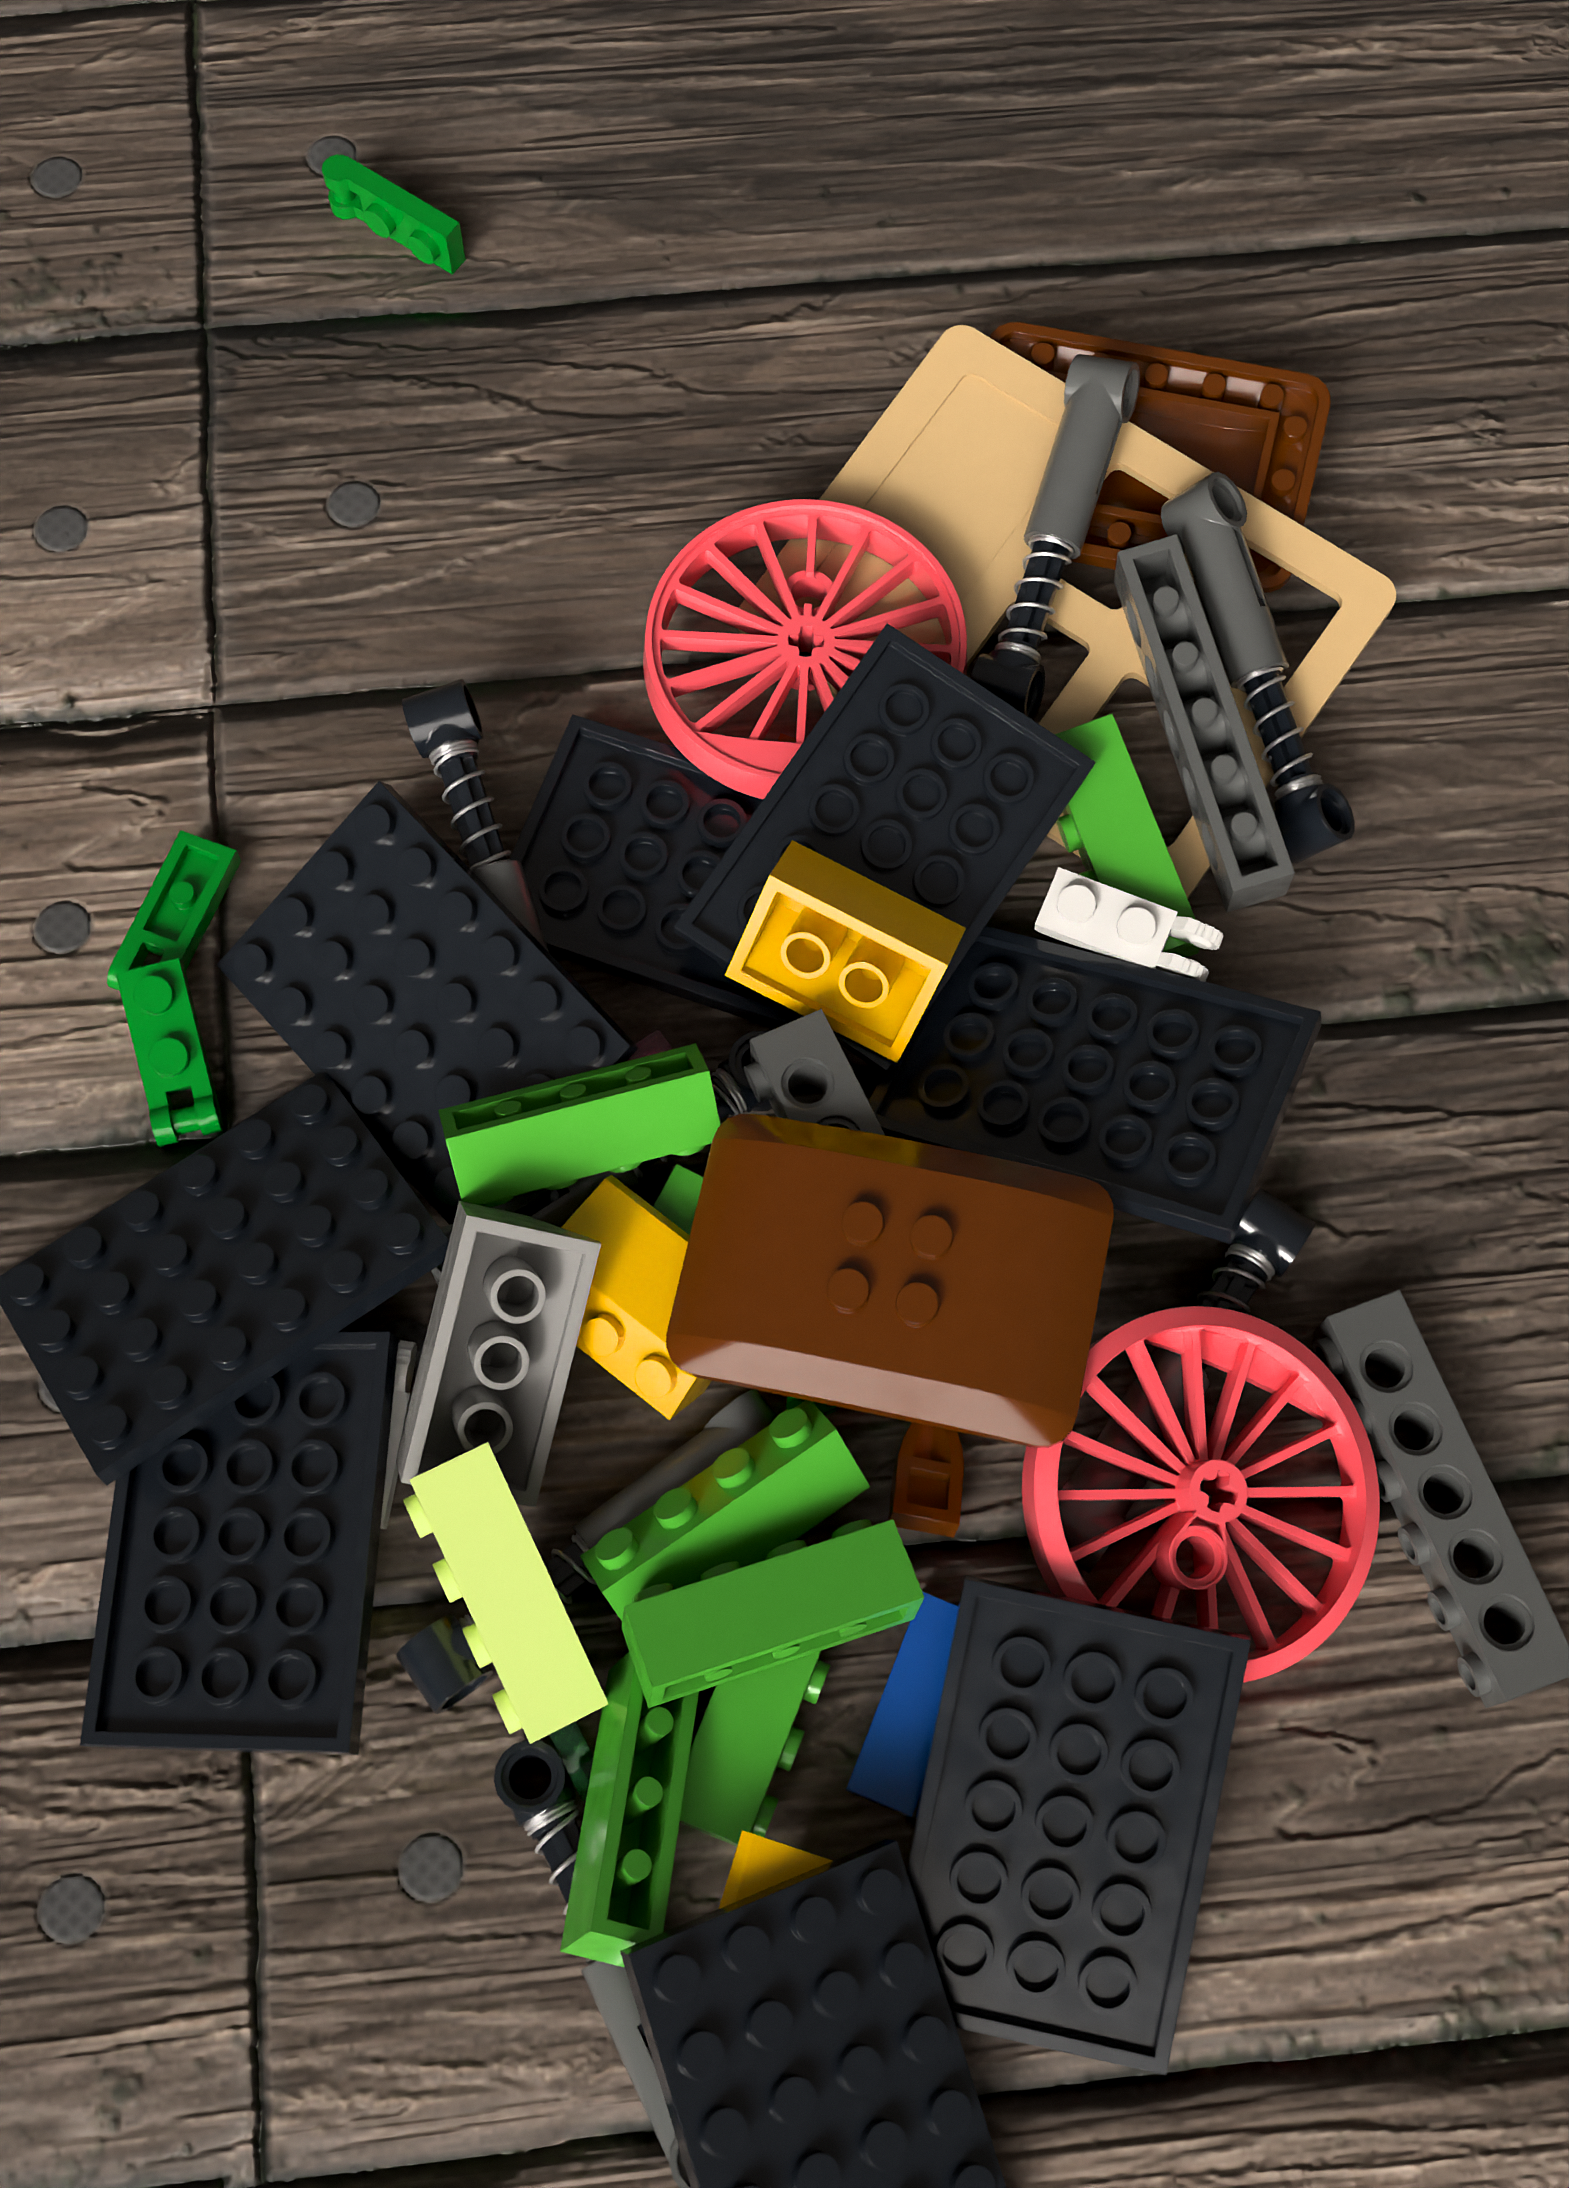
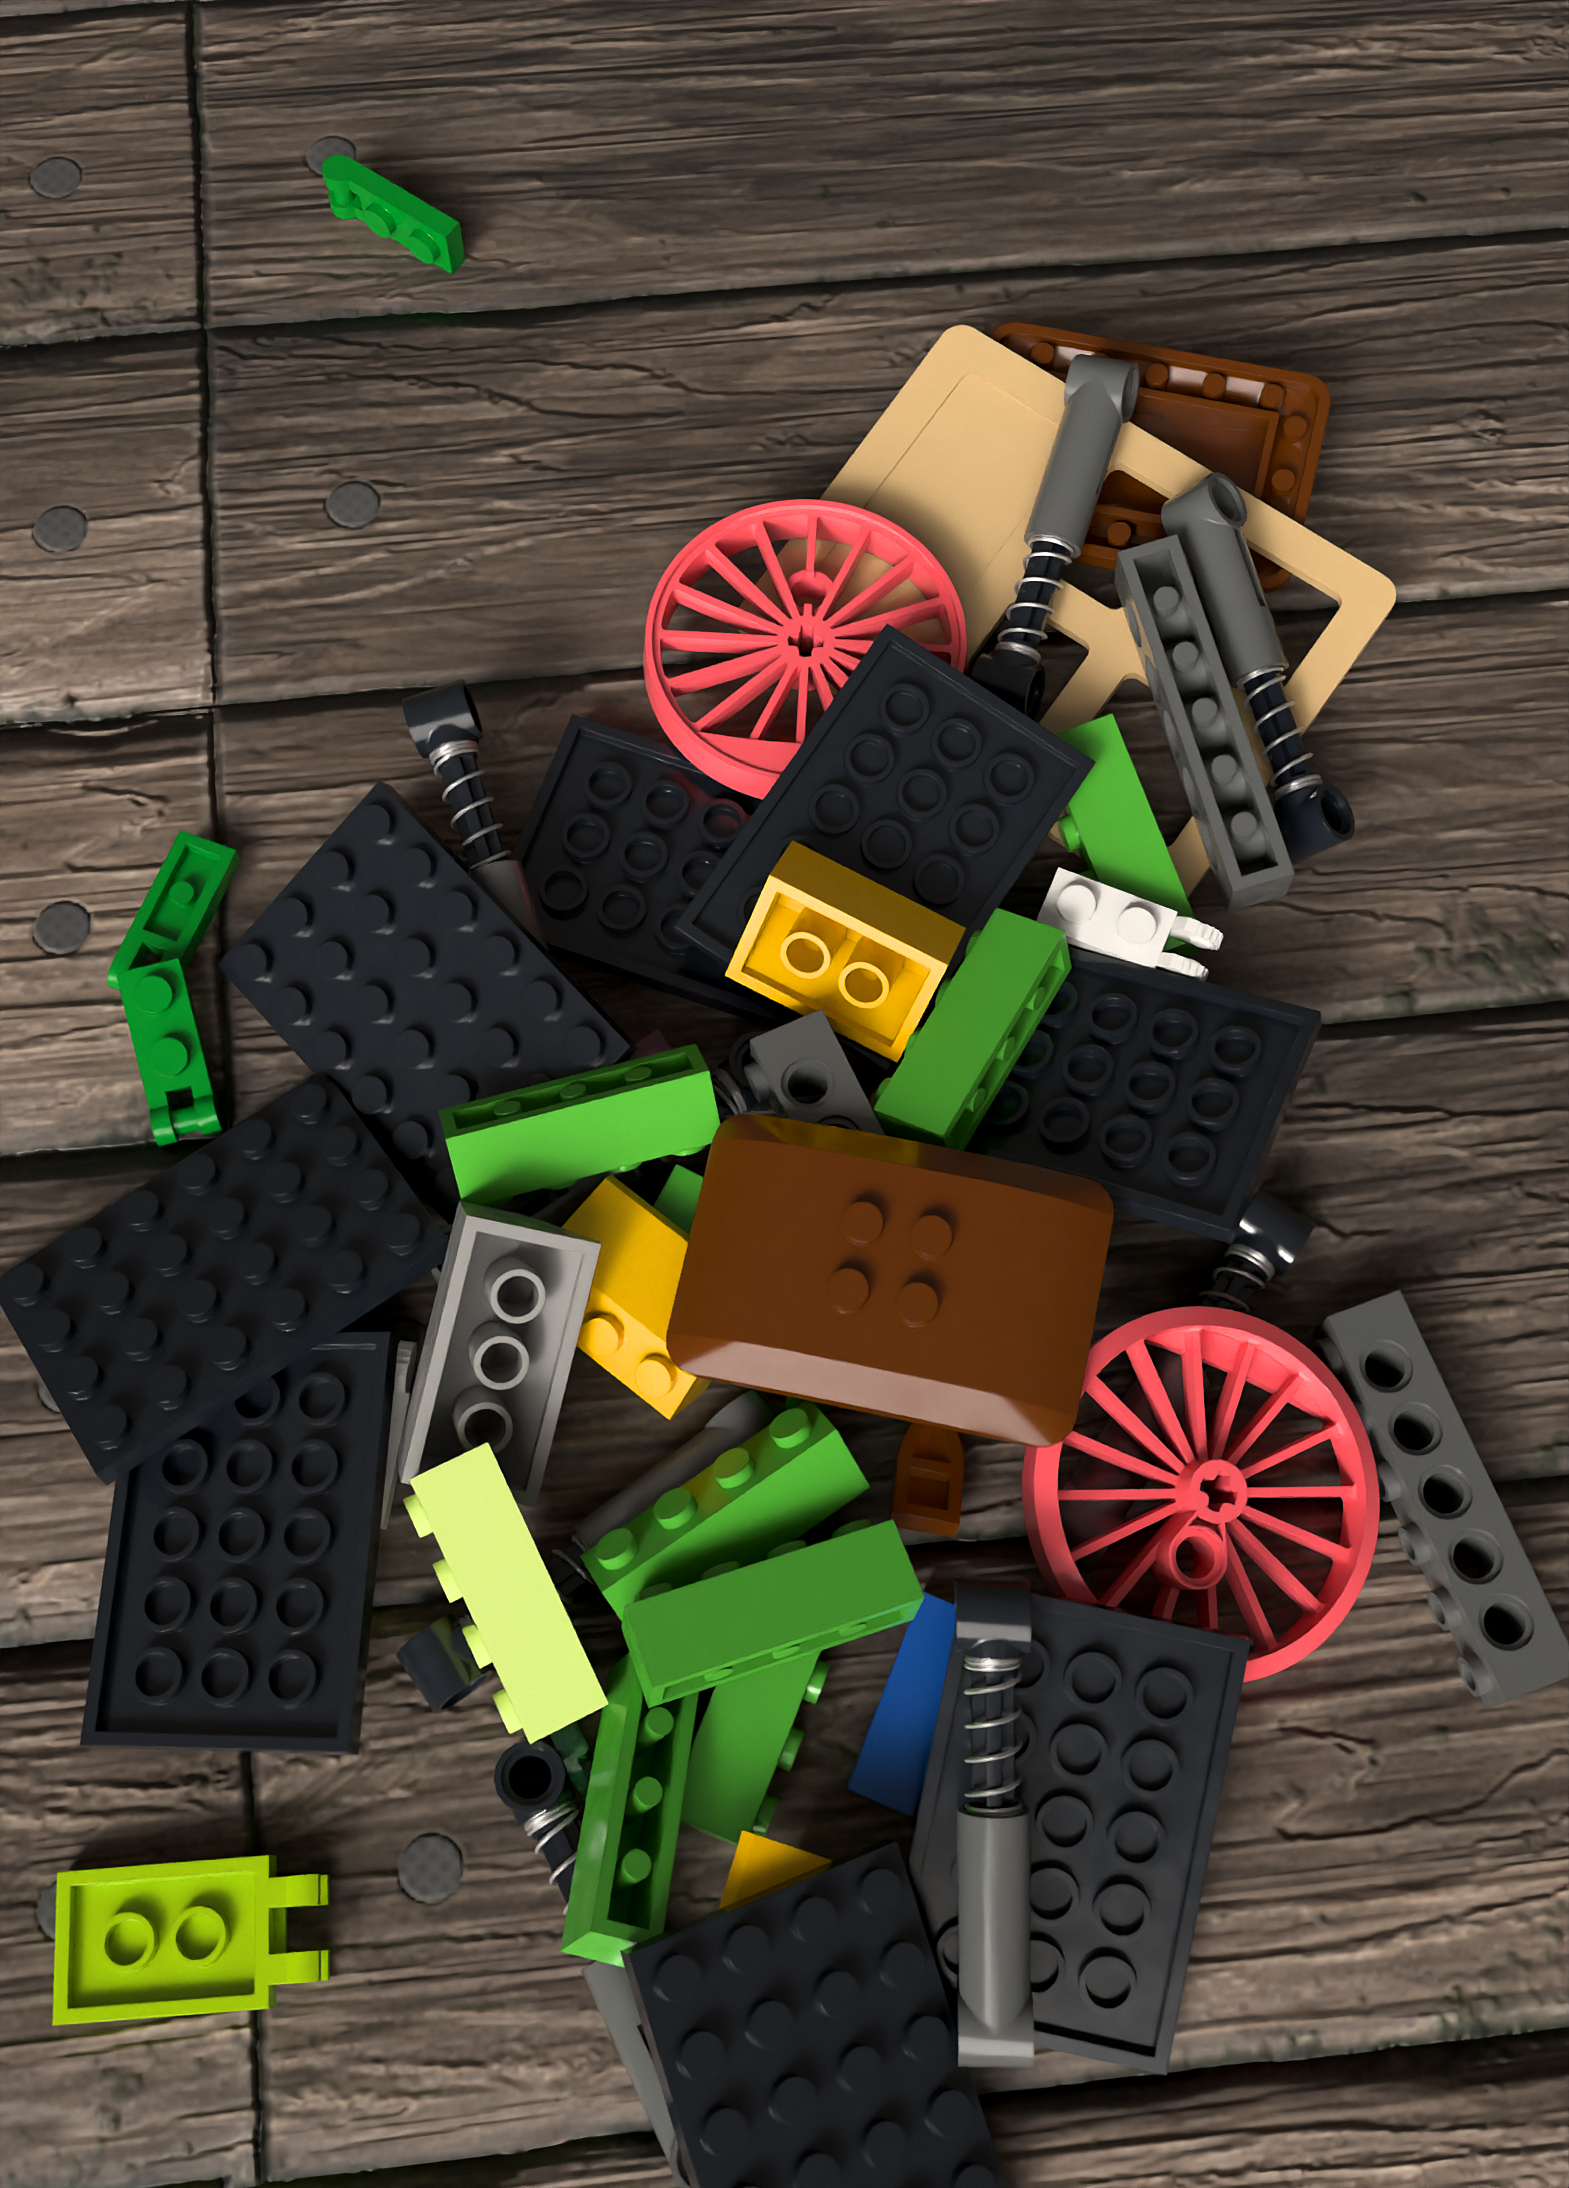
none -> lime tile [52,1855,330,2026]
none -> bright green brick [873,907,1072,1151]
none -> piece [955,1578,1034,2068]

